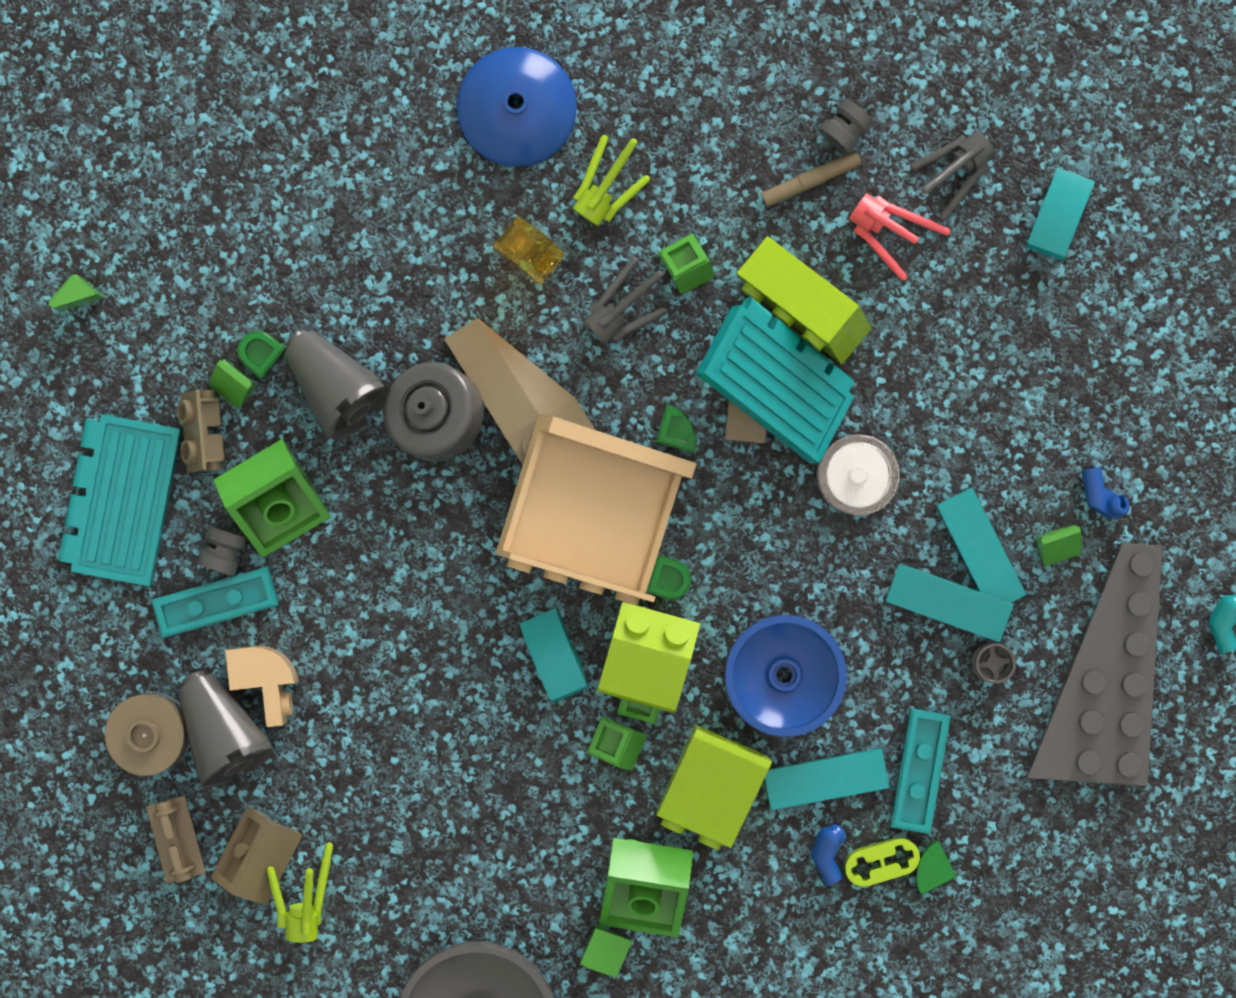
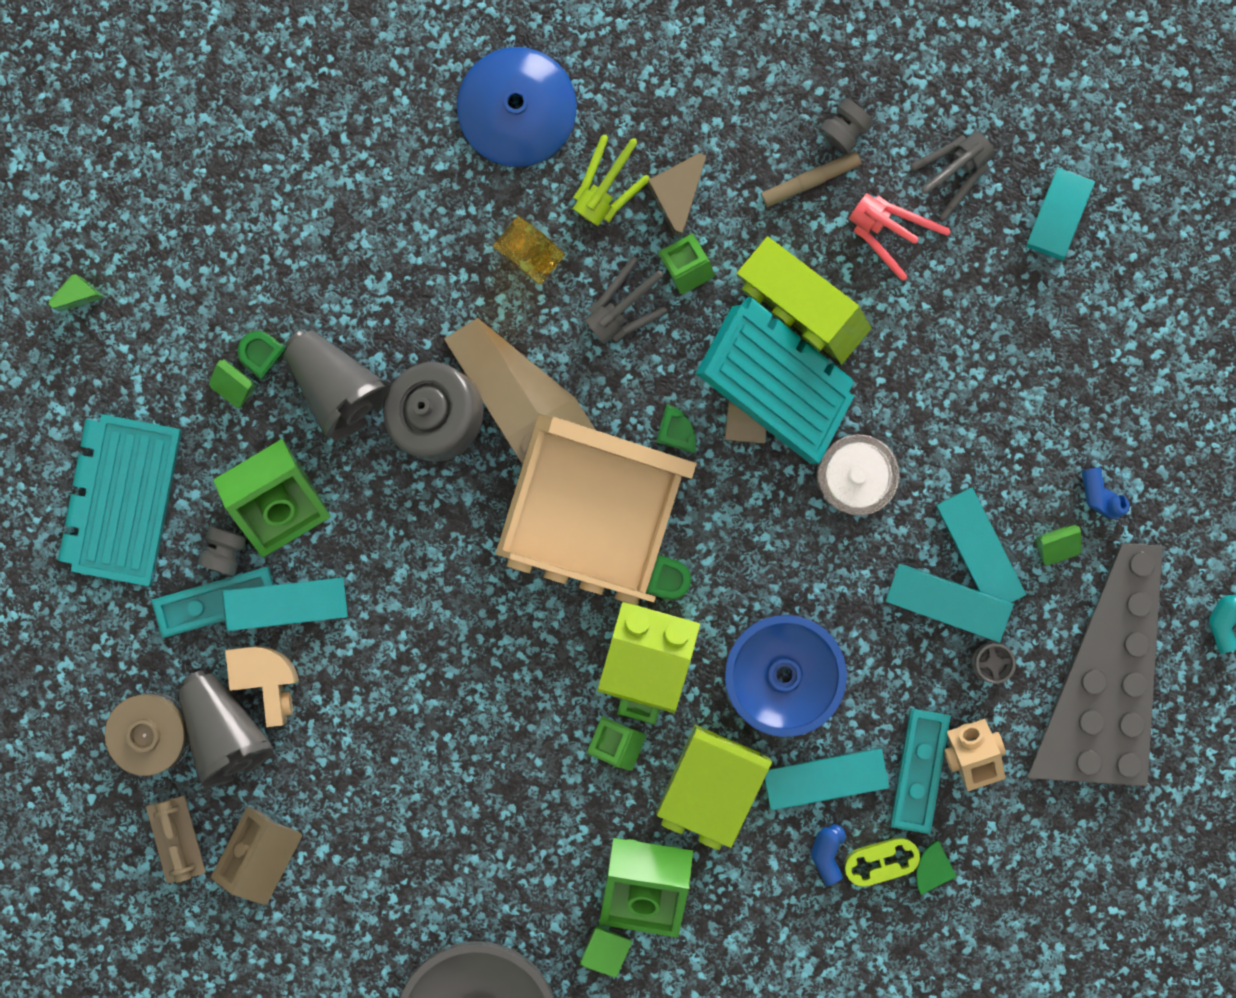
dark tan hinge [177,389,225,473] -> none
lime plant [267,842,333,943] -> none
teal slope [519,608,590,703] -> none
none -> teal tile [222,577,348,631]
none -> dark tan slope [648,153,706,237]
none -> tan brick [944,719,1006,792]

